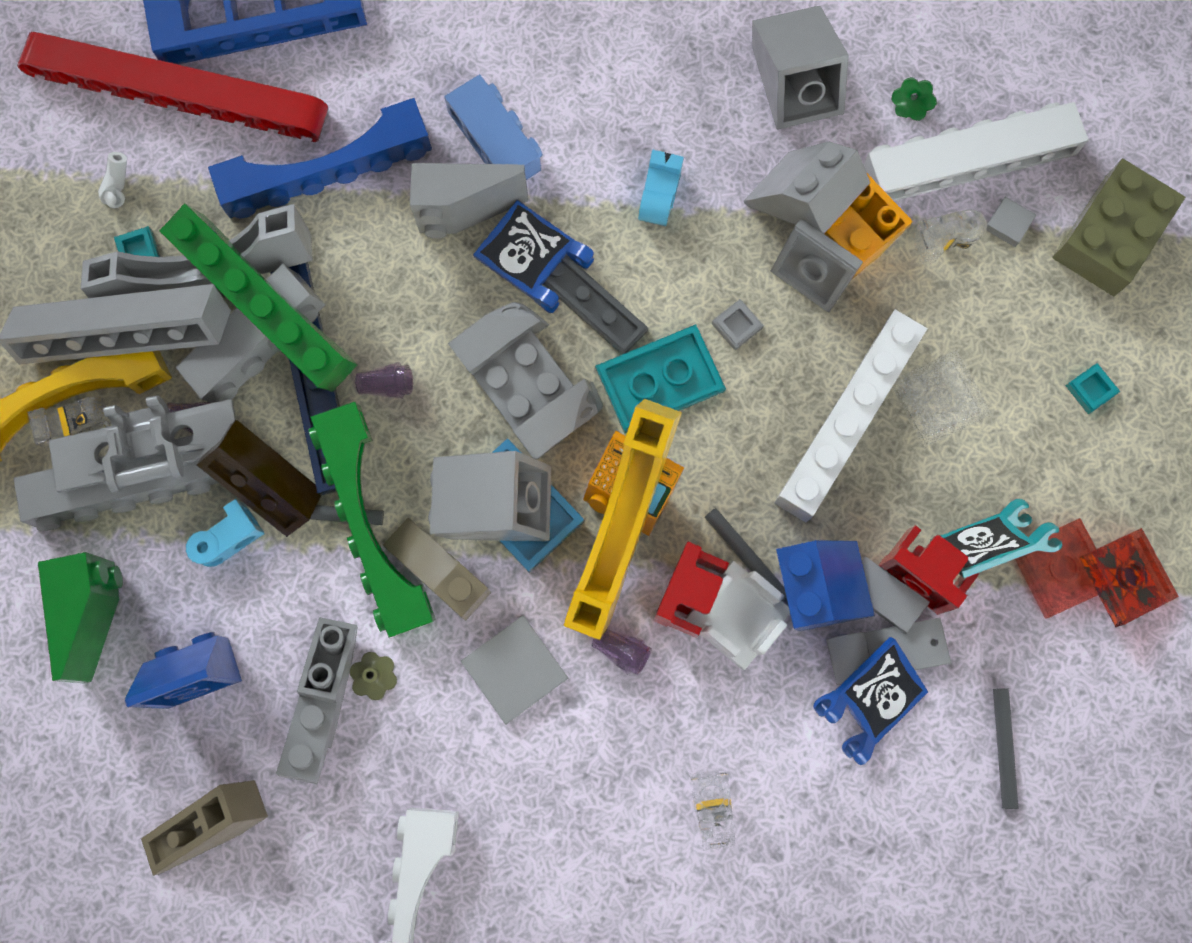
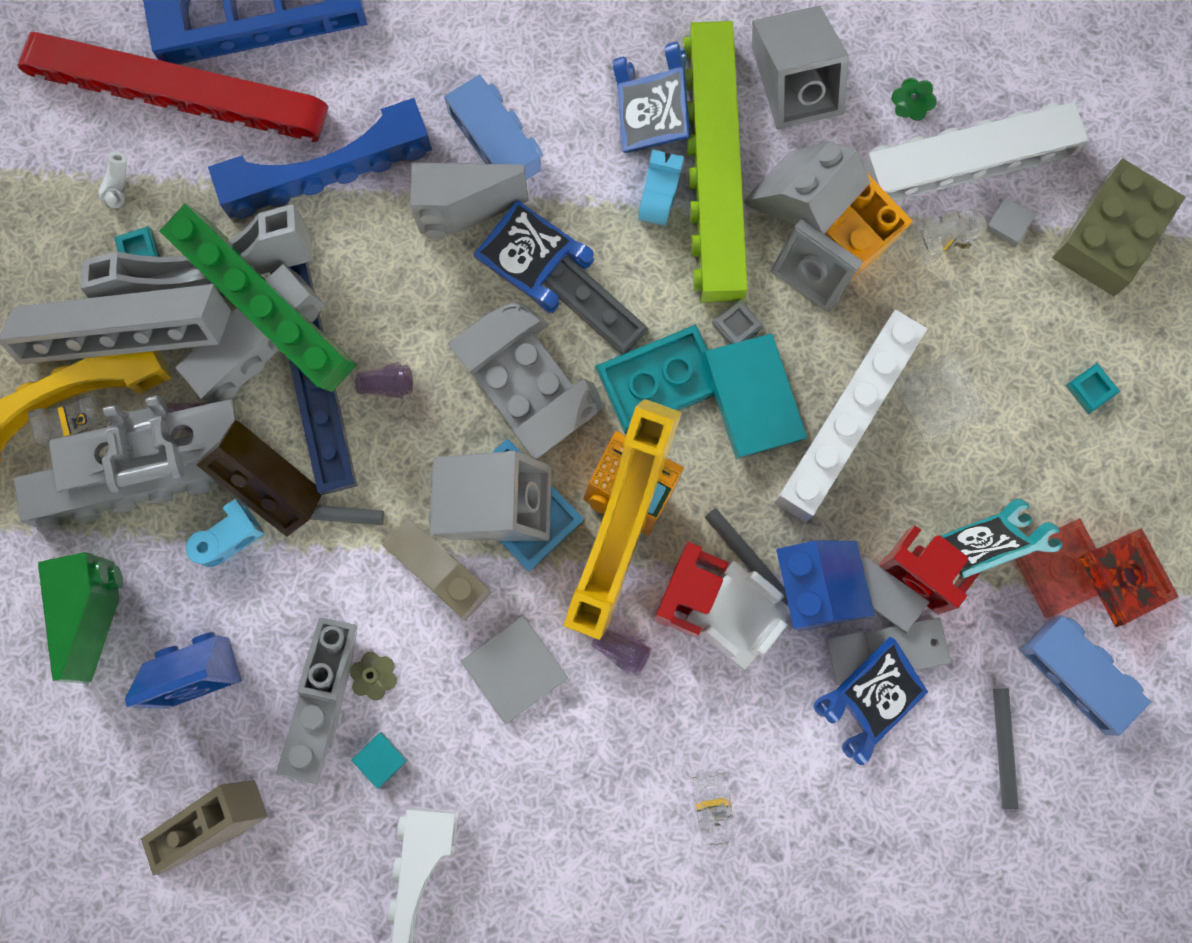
green arch [308,402,436,638] -> none
none -> teal tile [351,732,408,789]
none -> flag [613,42,691,153]
none -> lime brick [682,21,748,303]
none -> teal tile [701,334,807,459]
none -> medium blue brick [1020,616,1151,736]

